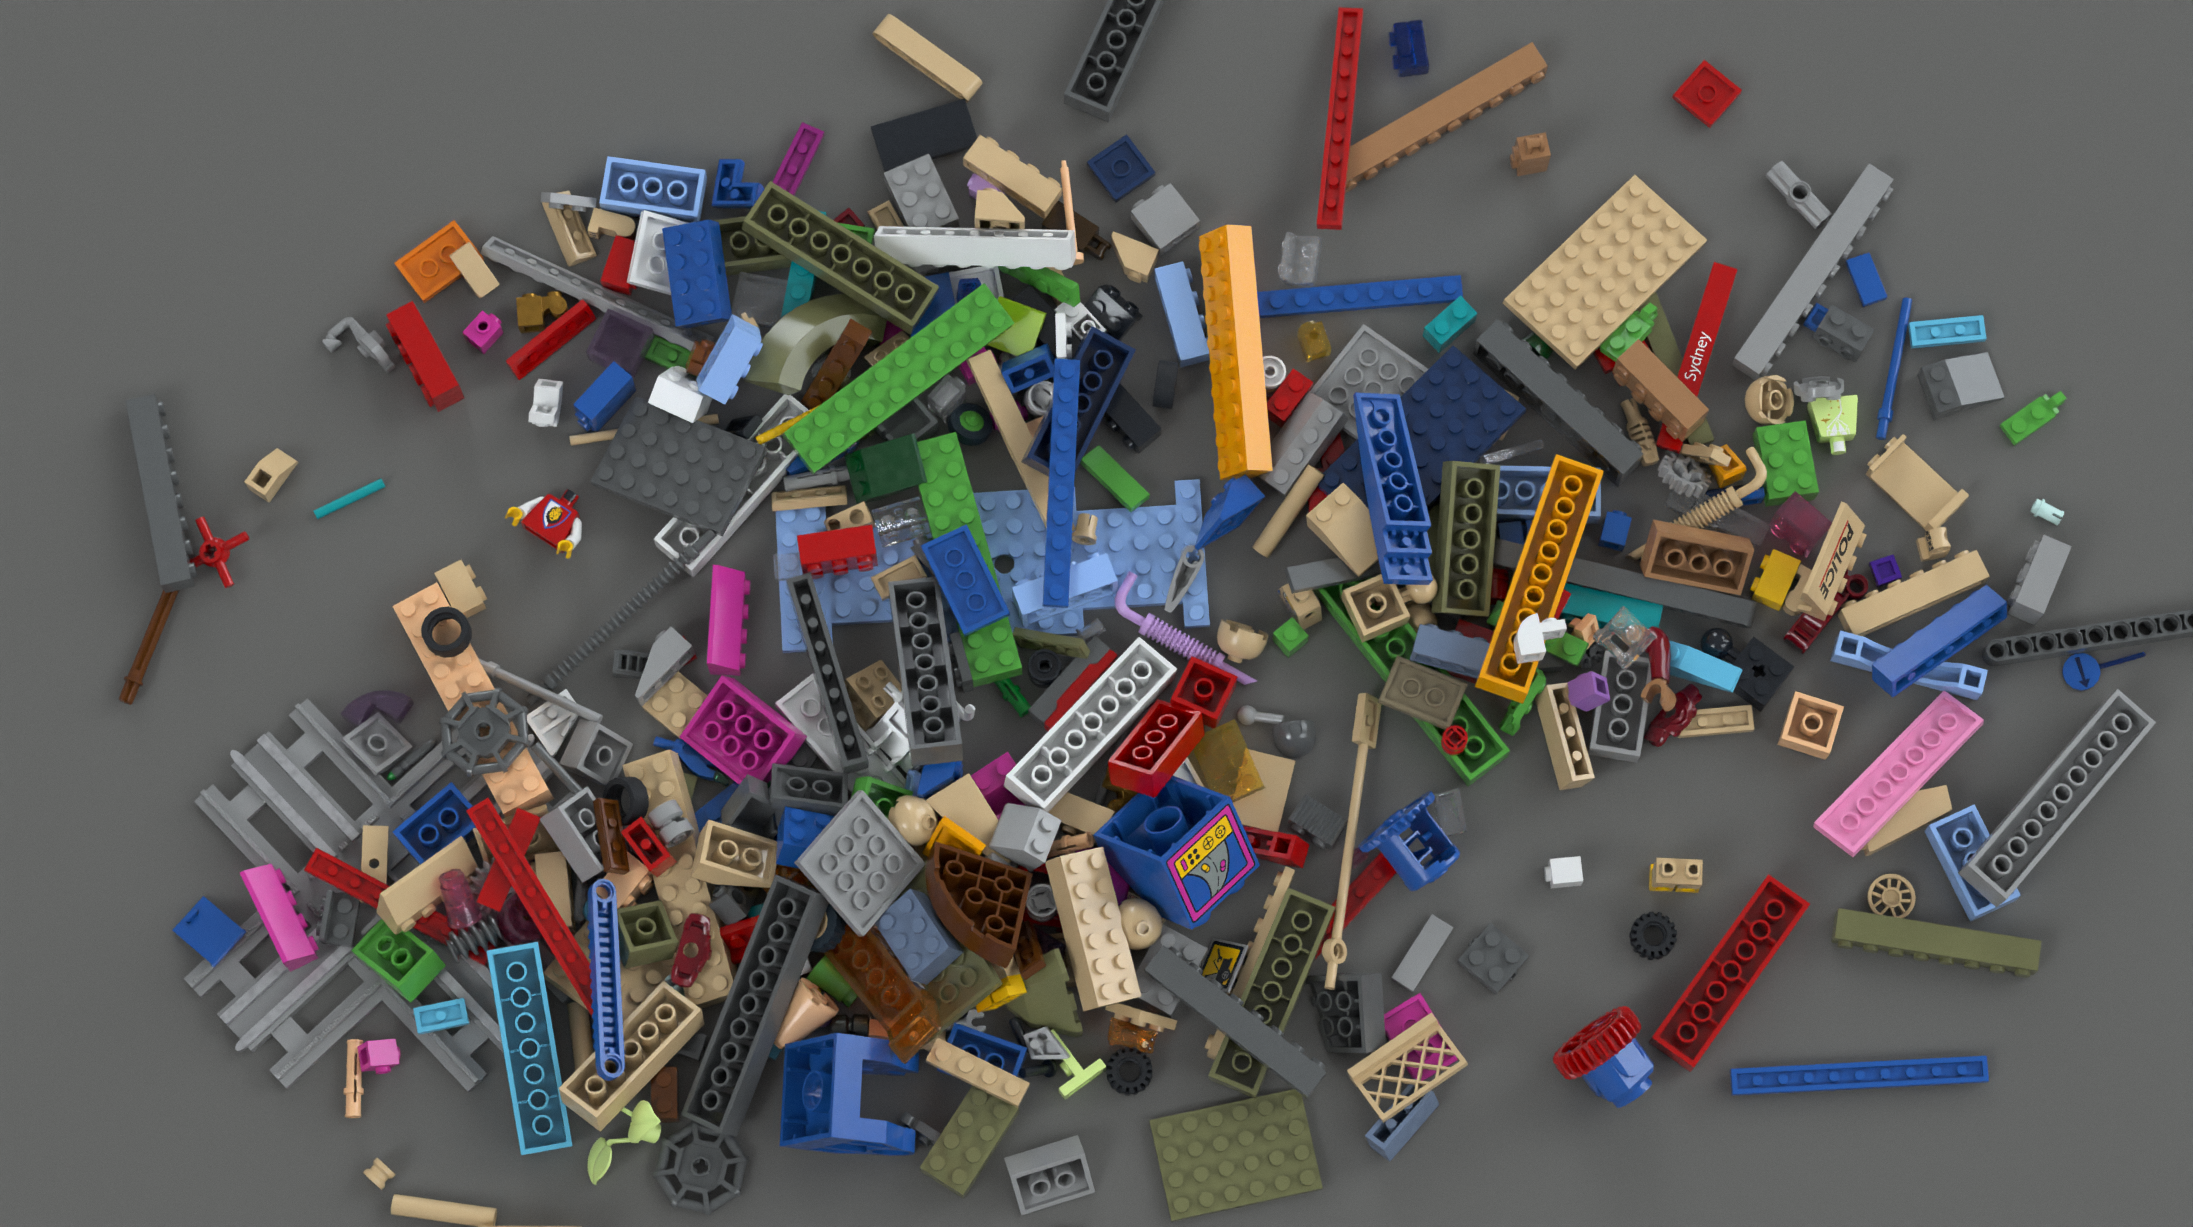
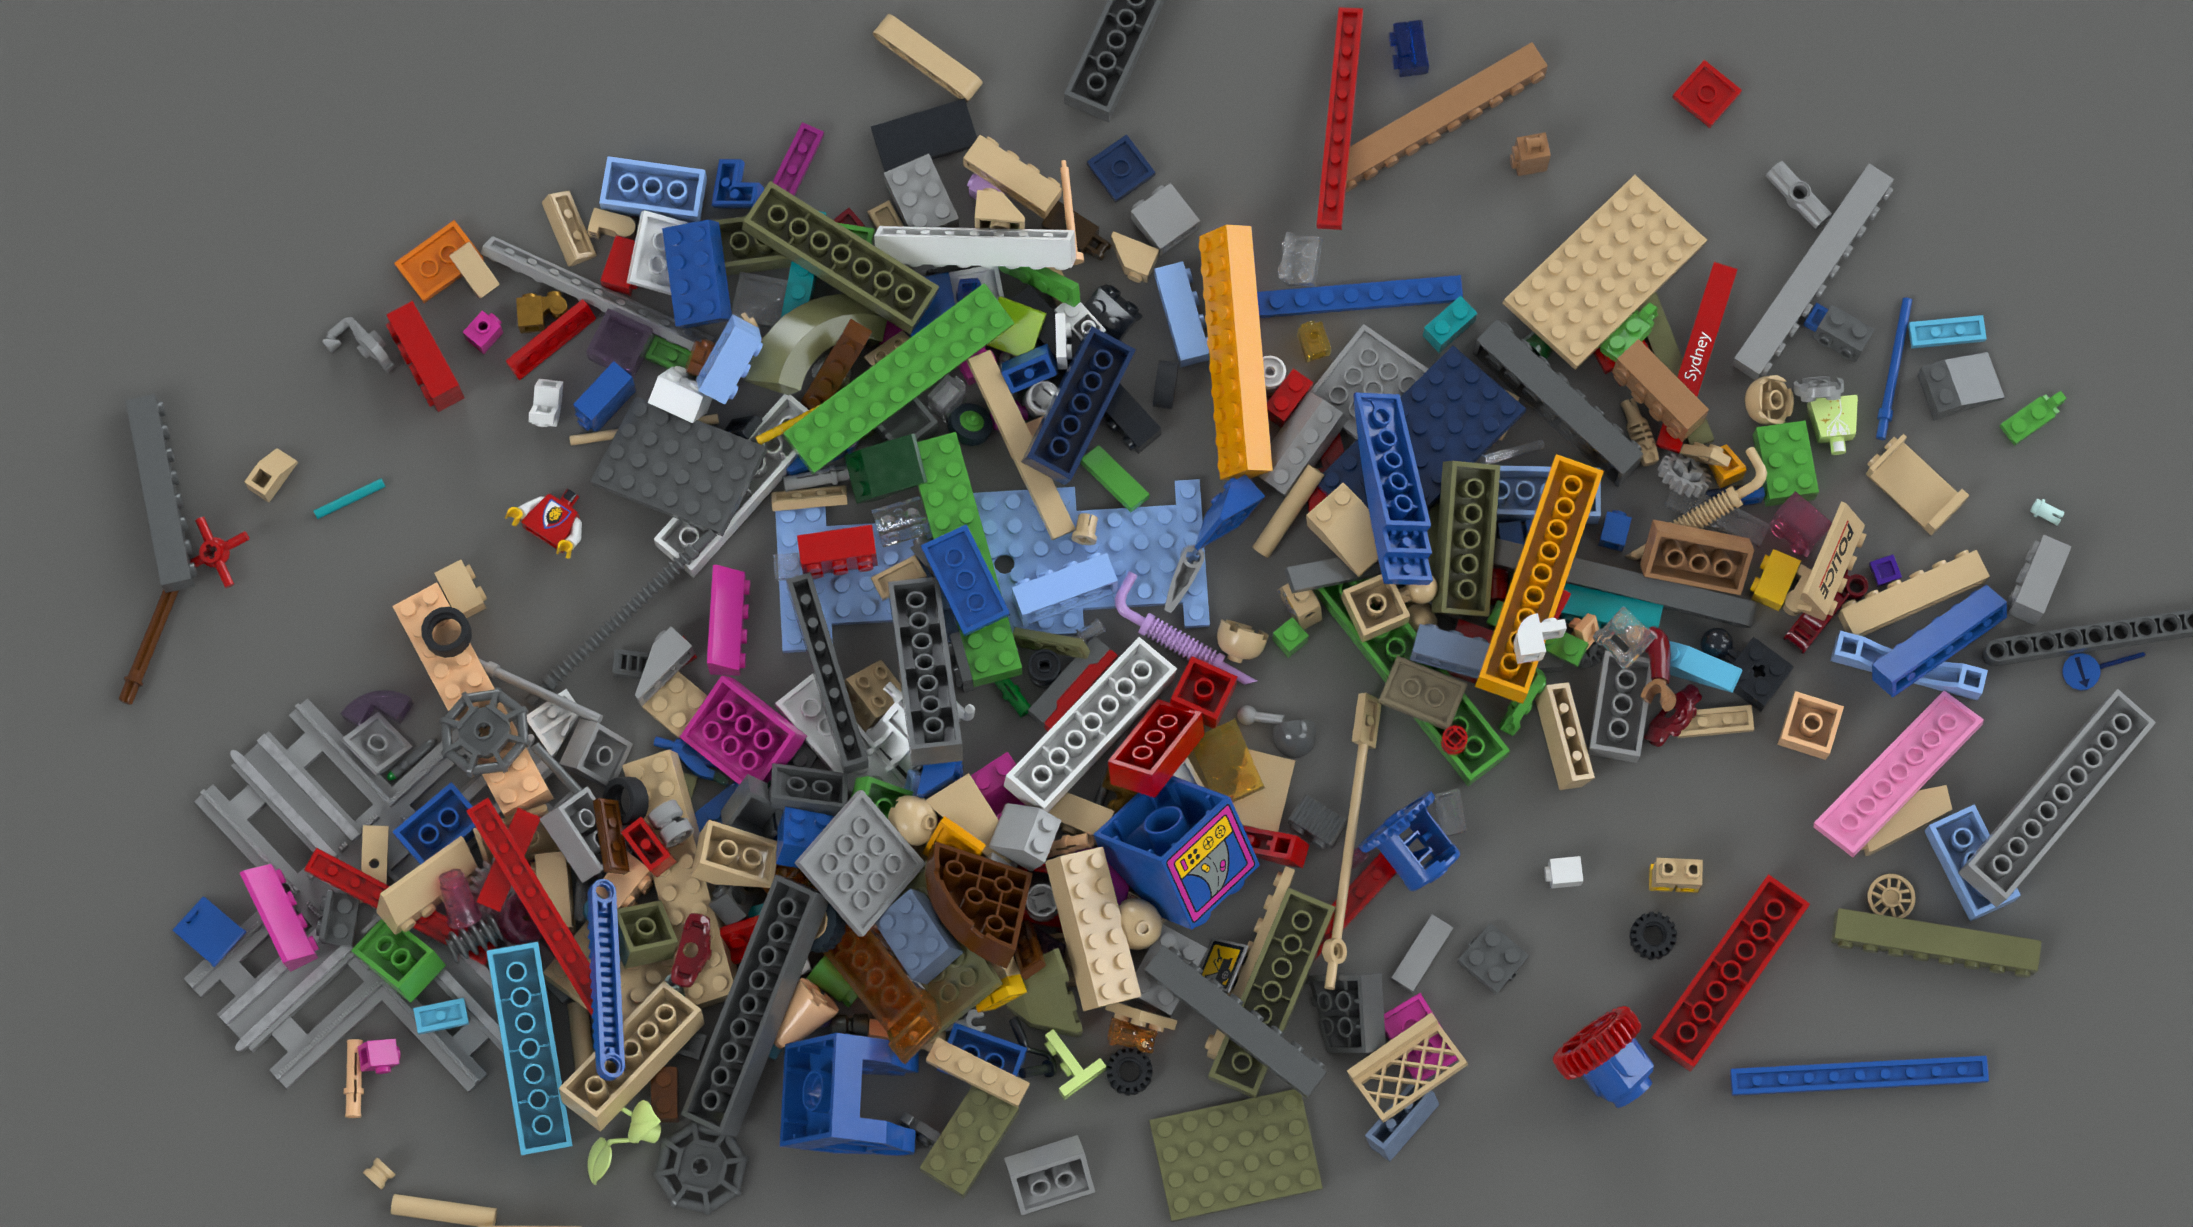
light grey plate [540,192,597,212] -> none
tan leg [824,501,876,531] -> none
light grey piece [1023,1026,1070,1059] -> none
blue plate [1042,359,1080,608] -> none
medium lavender brick [1567,671,1610,712] -> none
blue tile [1845,253,1887,307] -> none
tan leg [1916,527,1951,562] -> none

